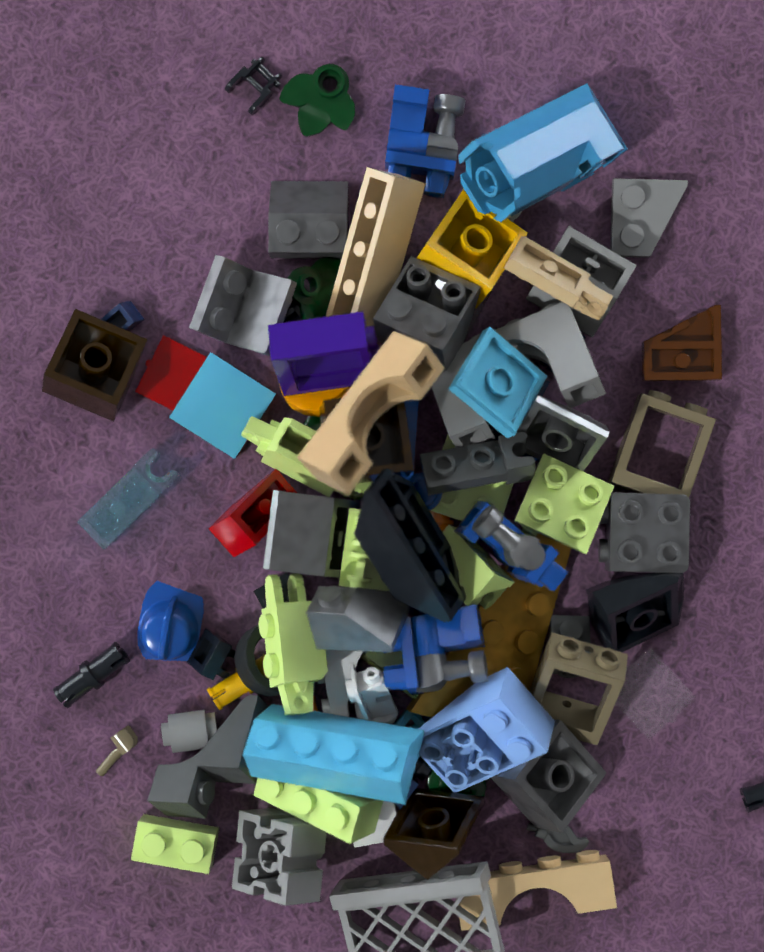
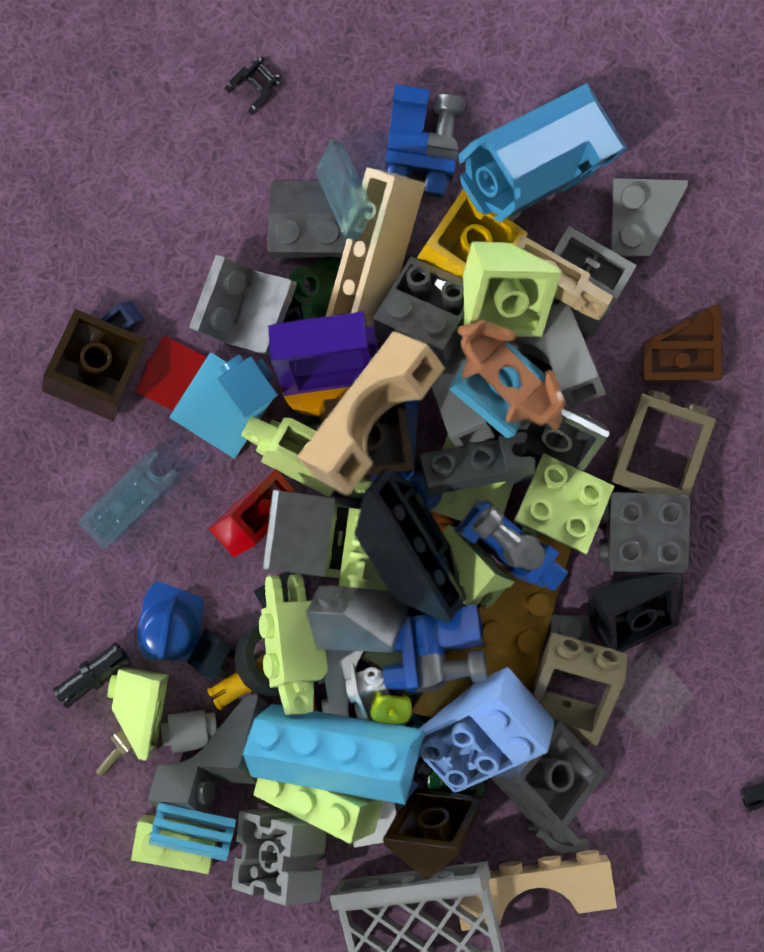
dark green plate [279,64,355,137] -> none
none -> yellowish green slope [108,667,169,760]
none -> medium azure tile [149,803,236,861]
none -> dark azure brick [217,355,278,418]
none -> clear light blue tile [315,140,374,241]
none -> neon yellow piece [370,691,412,725]
none -> nougat piece [457,319,566,431]
none -> yellowish green slope [463,242,561,337]

